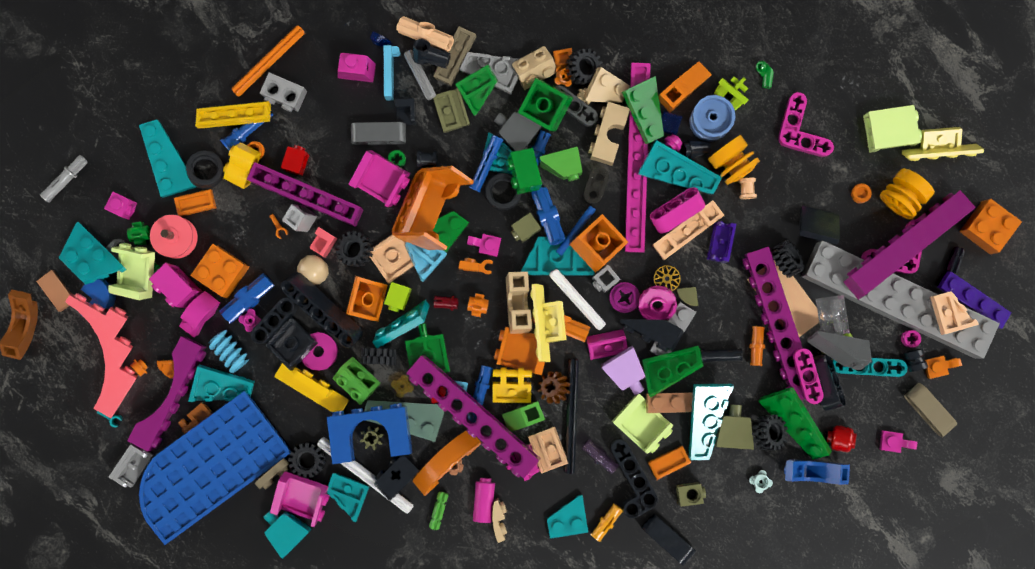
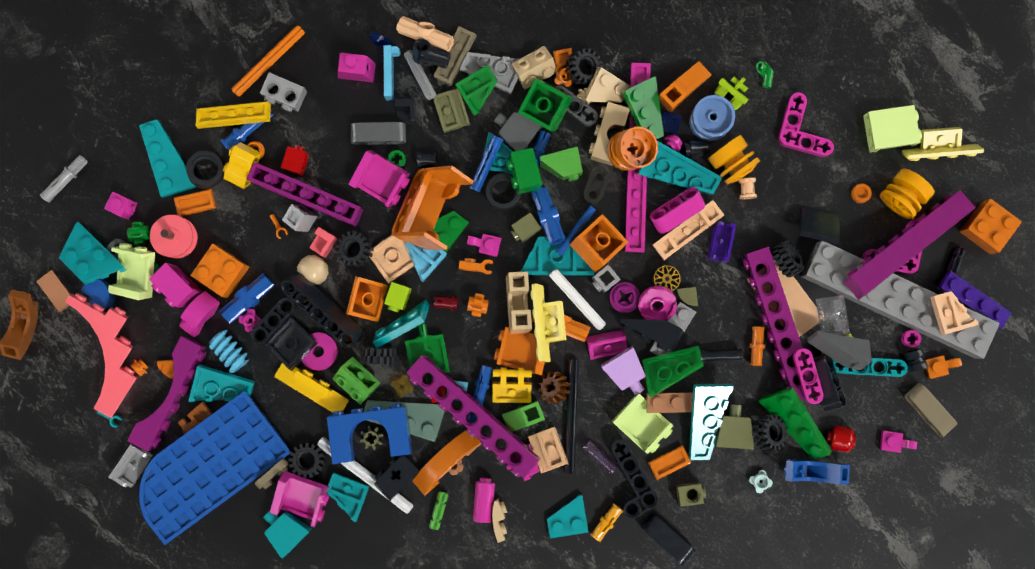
none -> orange wheel [608,127,658,171]

